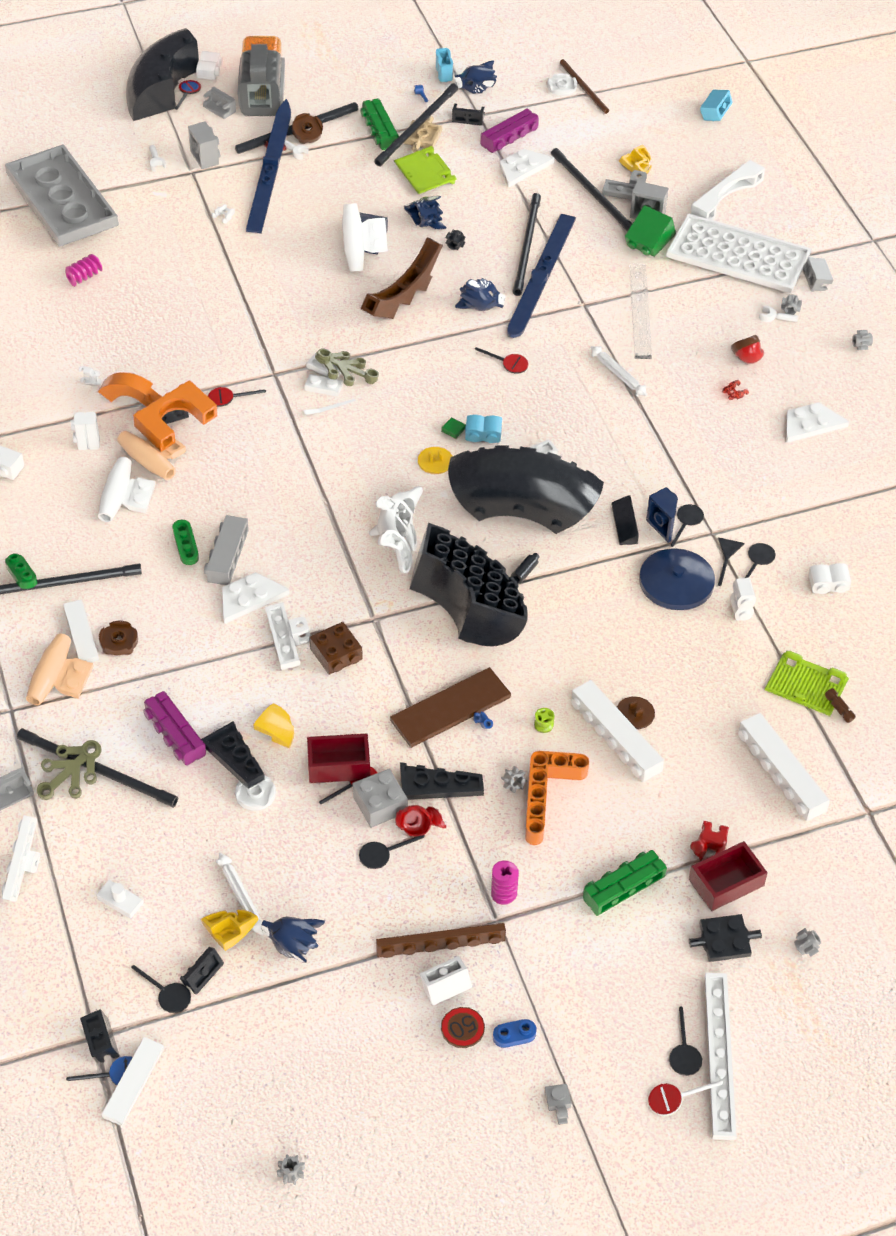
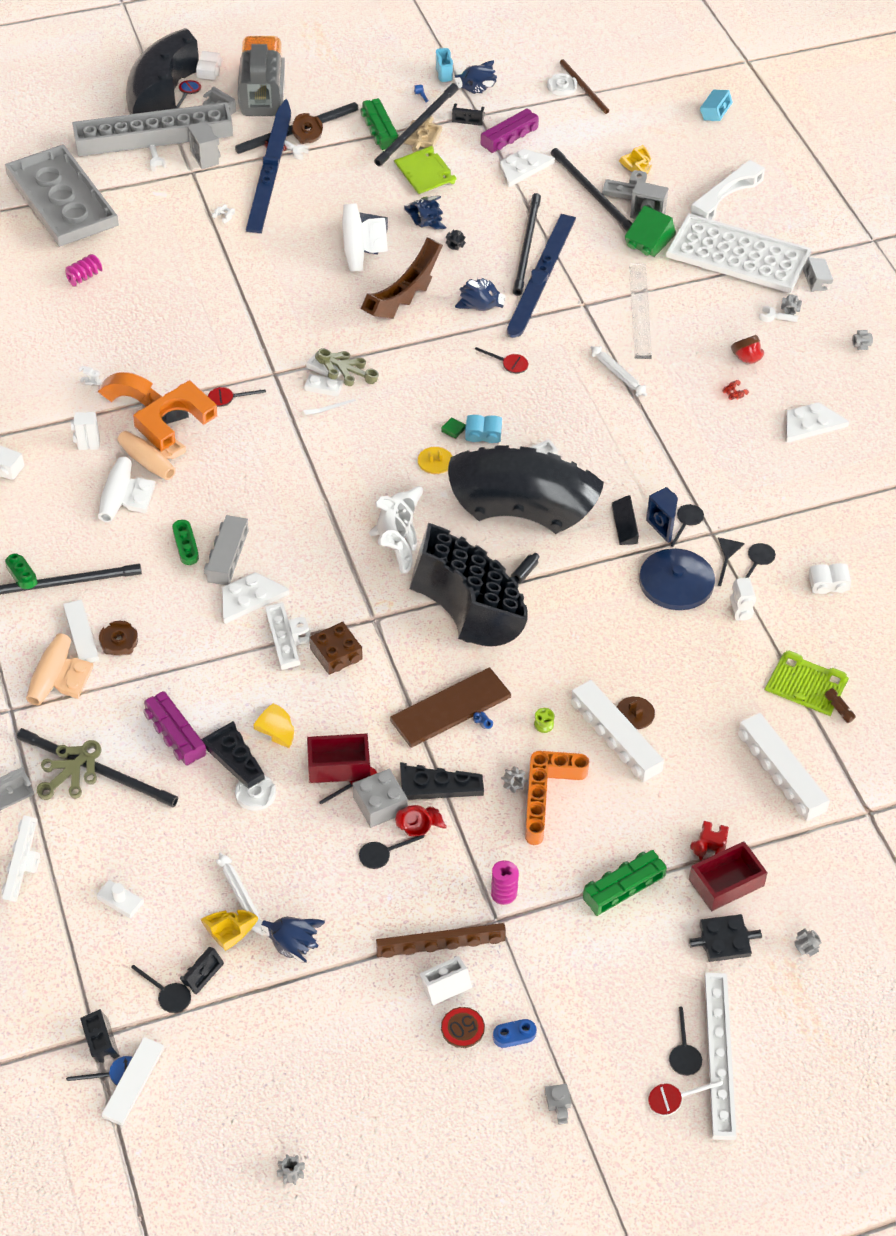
none -> light grey brick [72,102,233,156]

